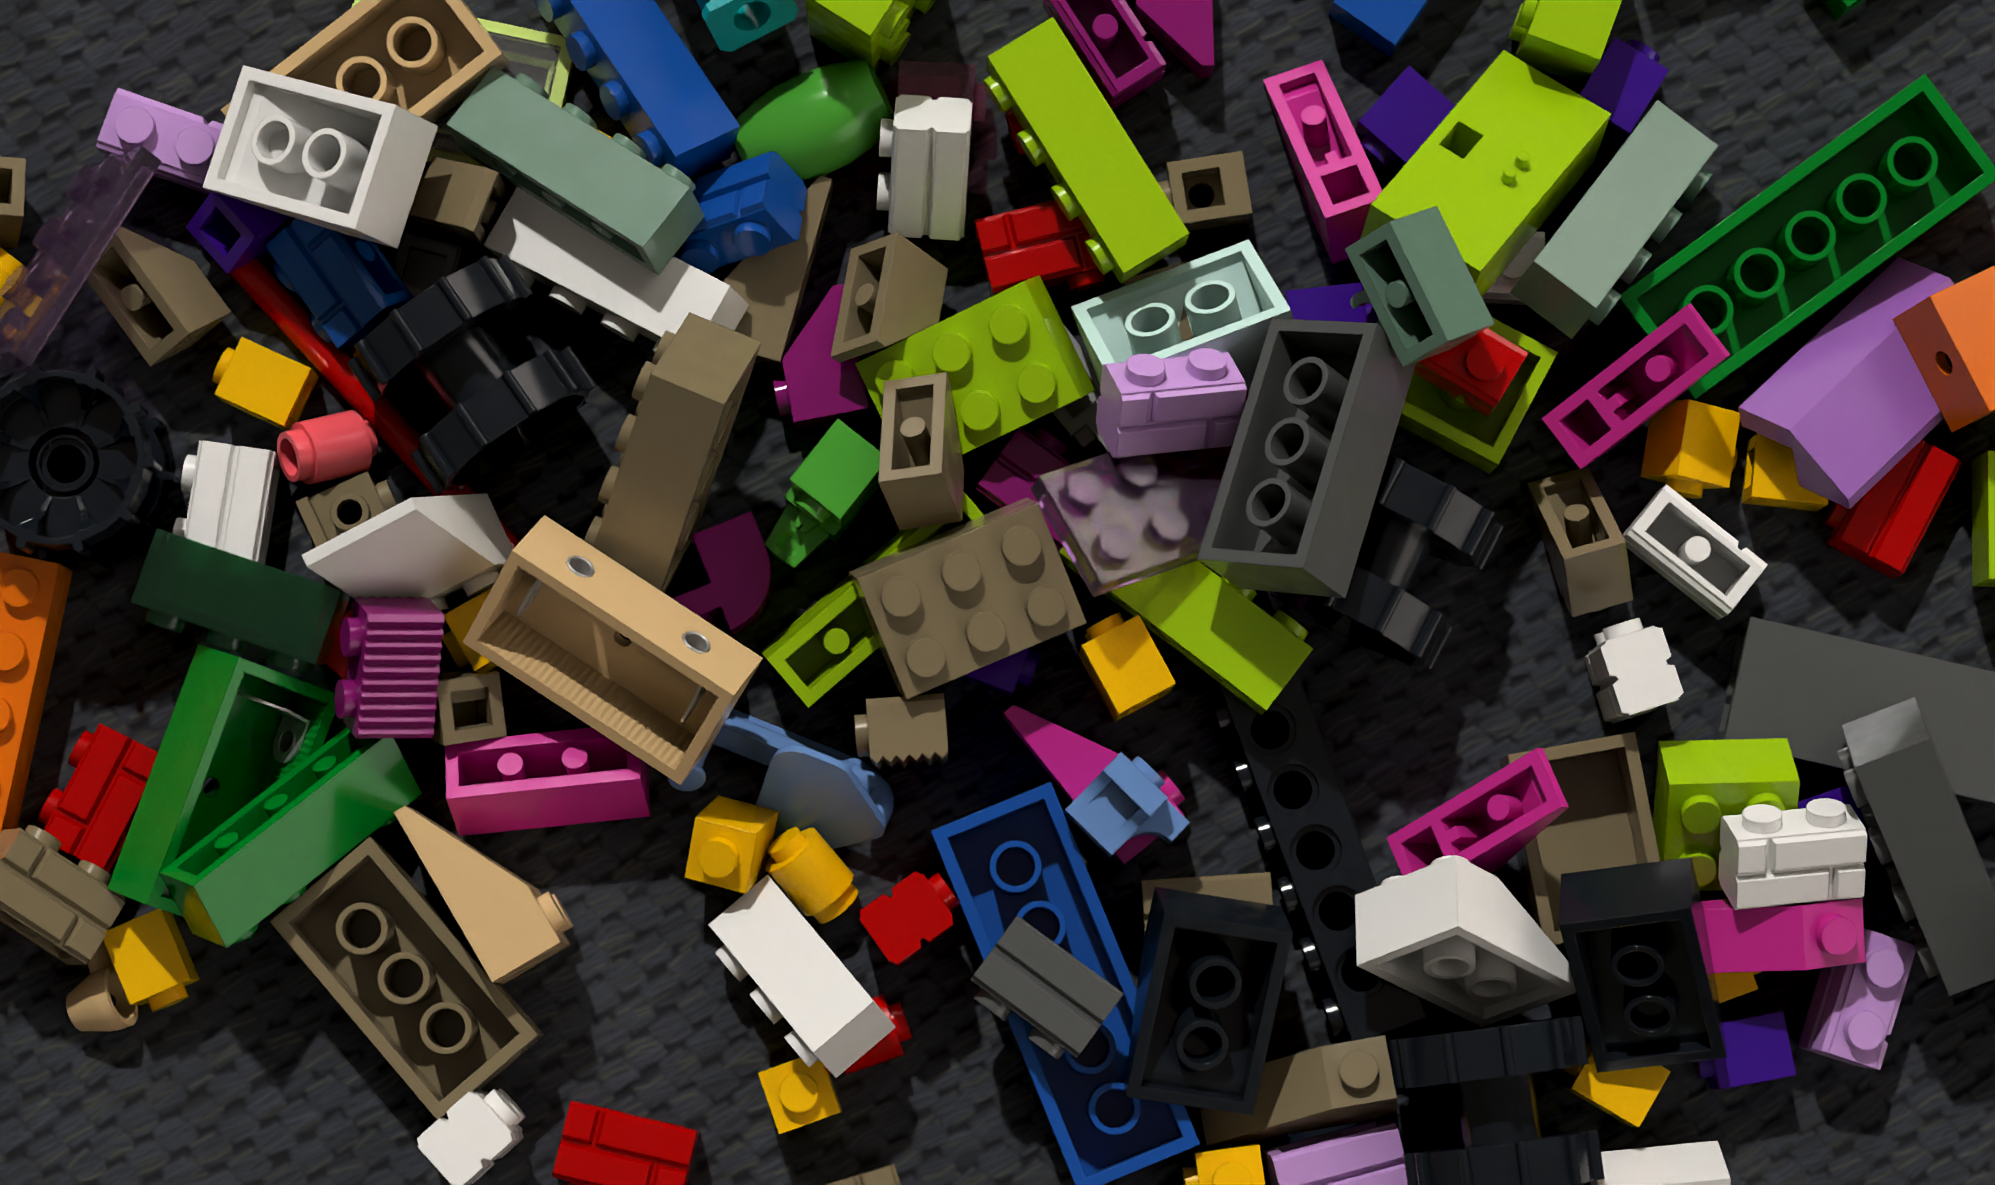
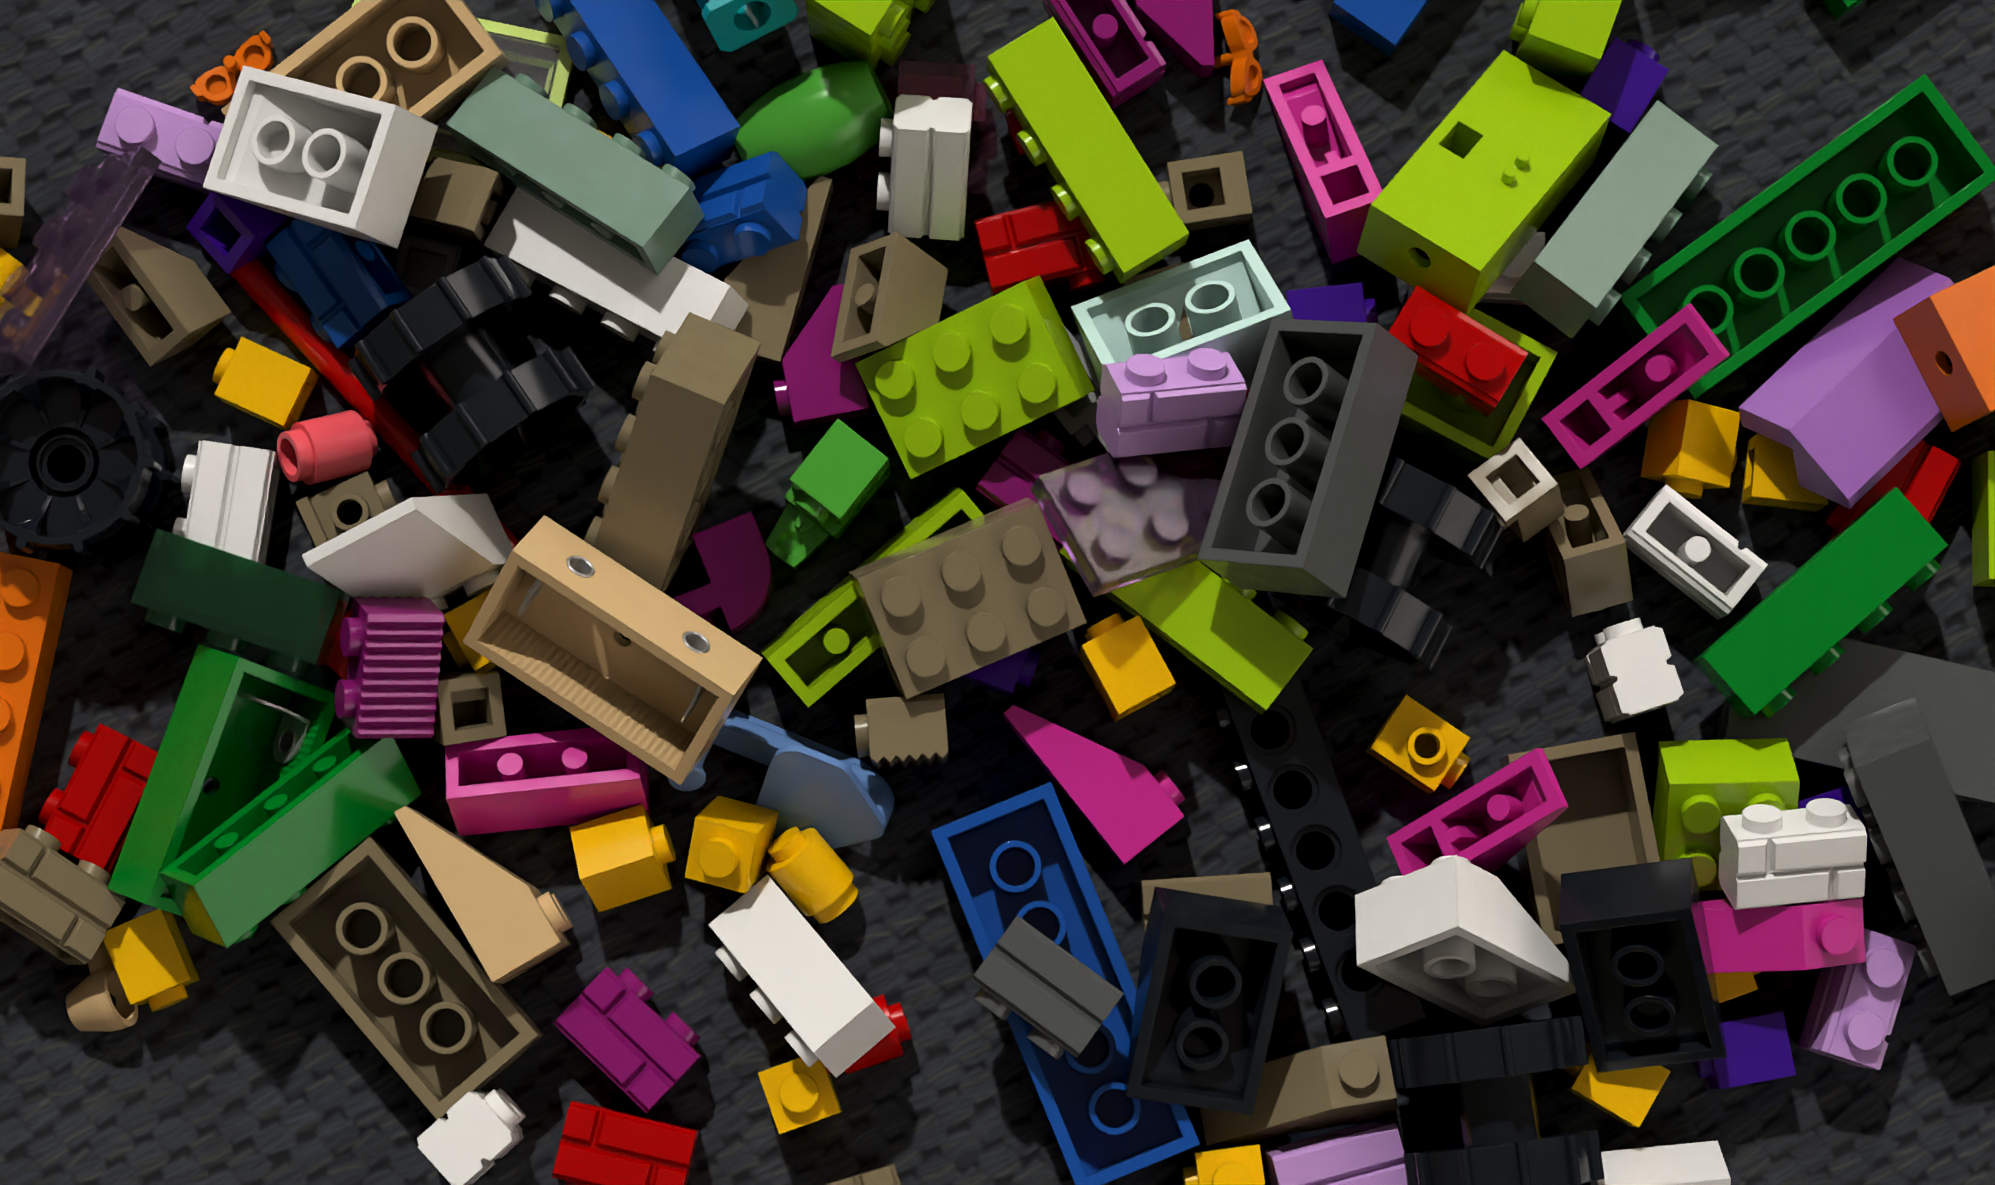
red brick [859,871,960,967] -> none
dark tan slope [878,372,964,530] -> none
medium blue brick [1064,752,1190,858] -> none
sand green brick [1345,206,1495,367] -> none
dark purple brick [1355,66,1455,172] -> none
none -> orange piece [189,30,274,106]
none -> magenta brick [553,967,703,1113]
none -> yellow brick [569,804,676,912]
none -> orange piece [1214,9,1263,106]
none -> yellow brick [1365,695,1471,794]
none -> dark tan brick [1467,438,1565,543]
none -> green brick [1693,487,1948,719]

